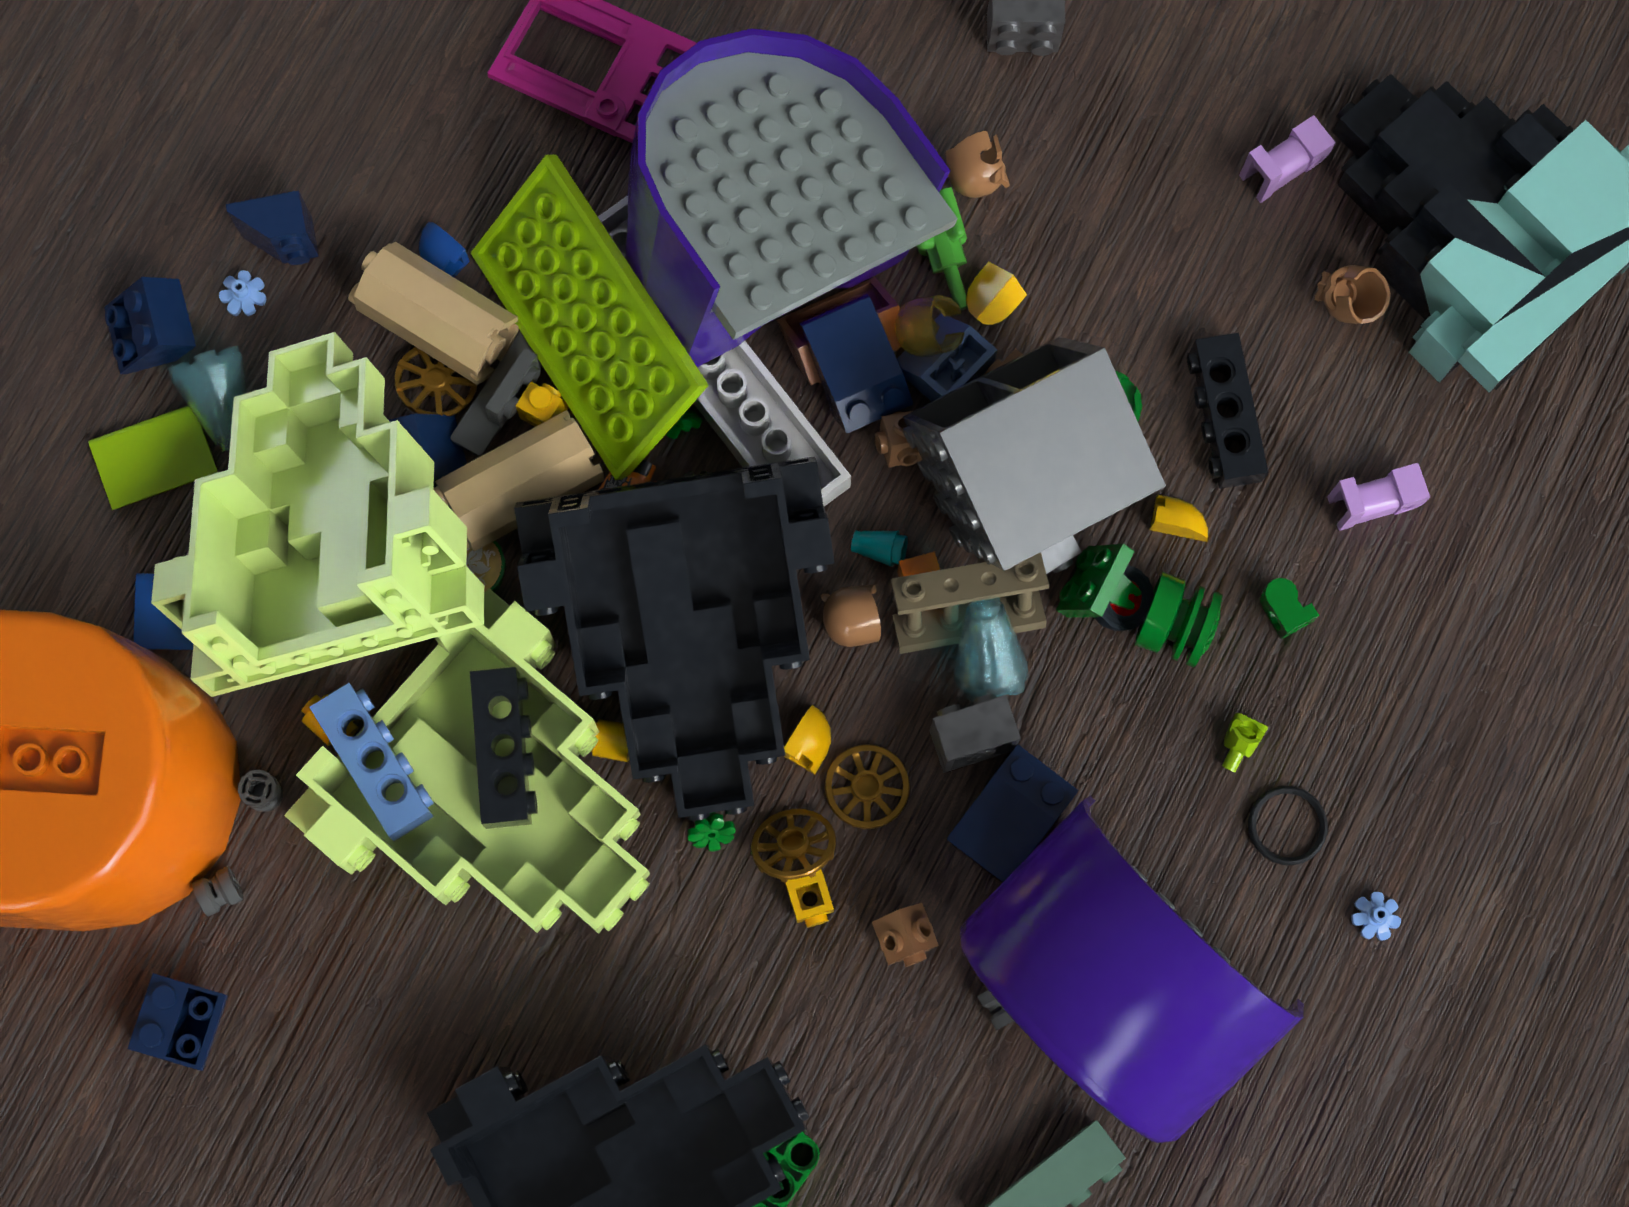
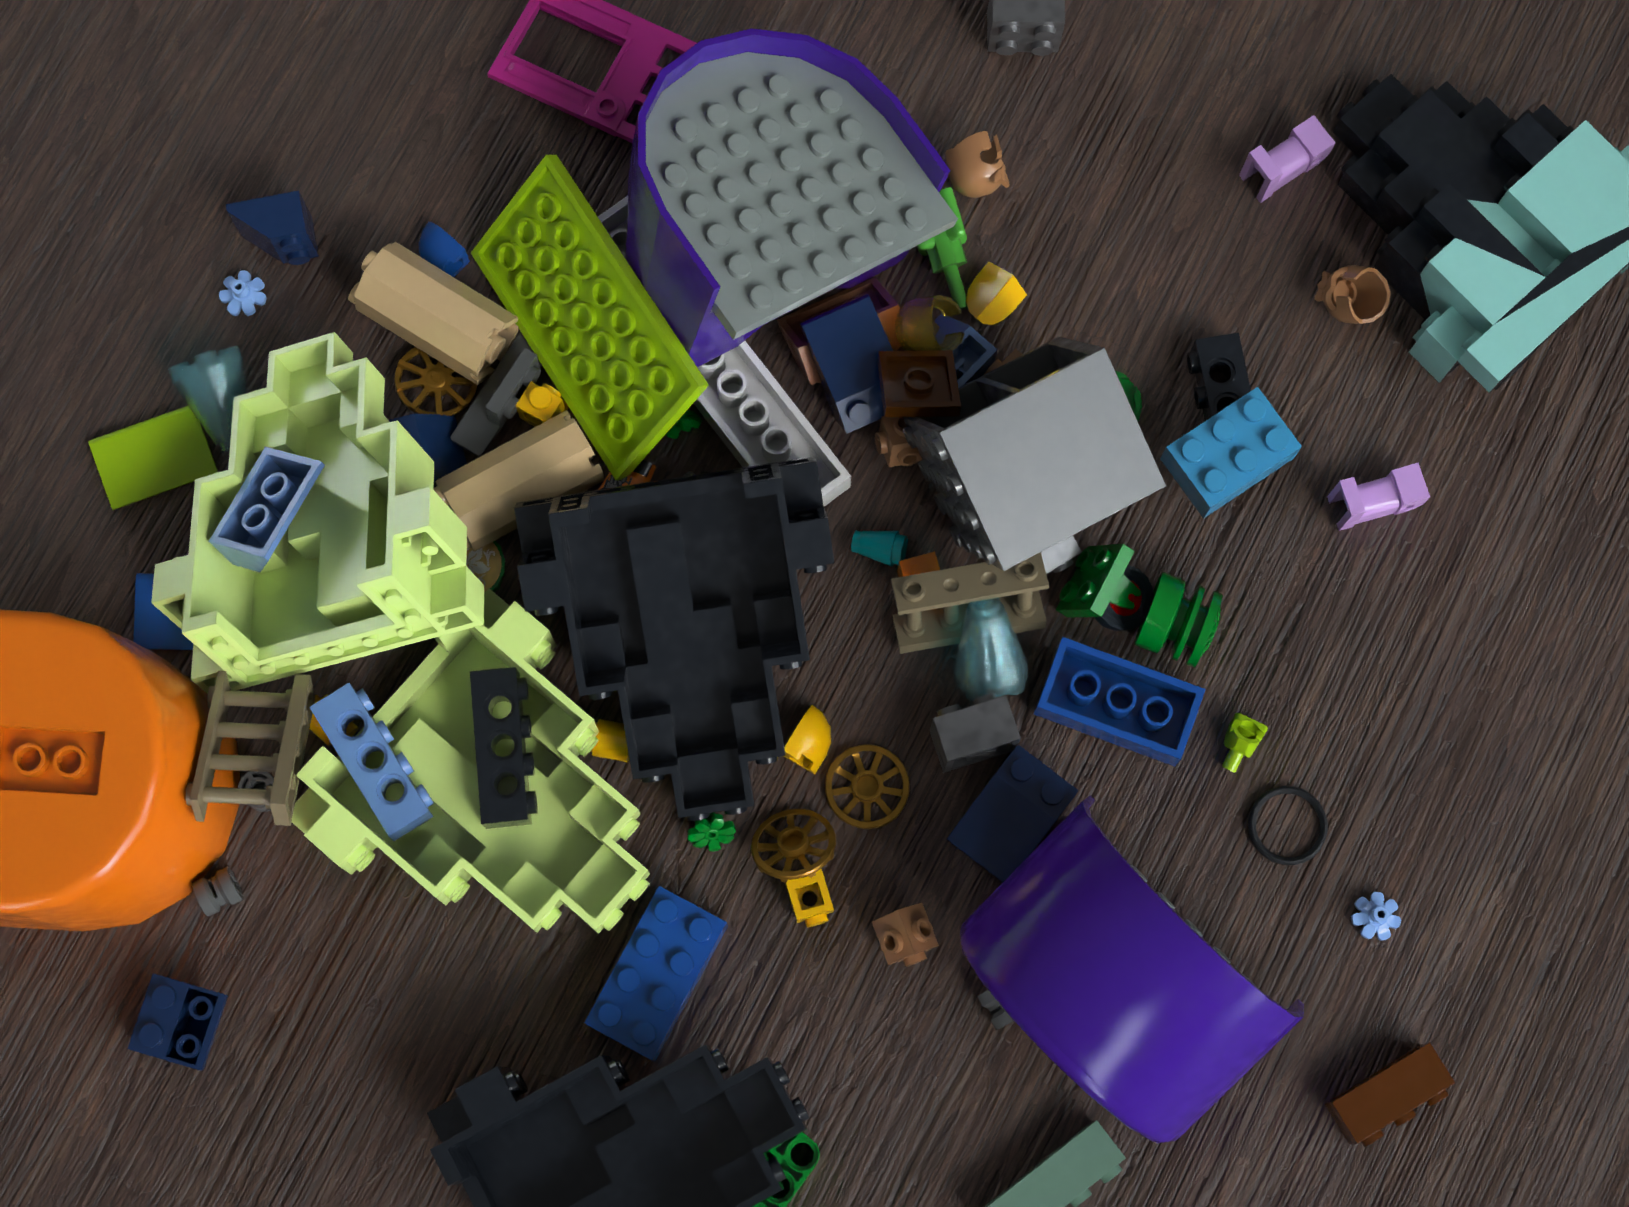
dark blue slope [104,277,196,374] -> none
medium nougat helmet [821,585,881,647] -> none
yellow brick [1150,495,1208,542] -> none
green leg [1260,578,1319,640] -> none
none -> dark tan fence [186,671,316,826]
none -> medium blue slope [208,447,325,572]
none -> blue brick [584,886,728,1062]
none -> reddish brown plate [877,350,961,417]
none -> blue brick [1033,637,1206,767]
none -> dark azure brick [1160,387,1302,519]
none -> reddish brown brick [1324,1042,1455,1147]

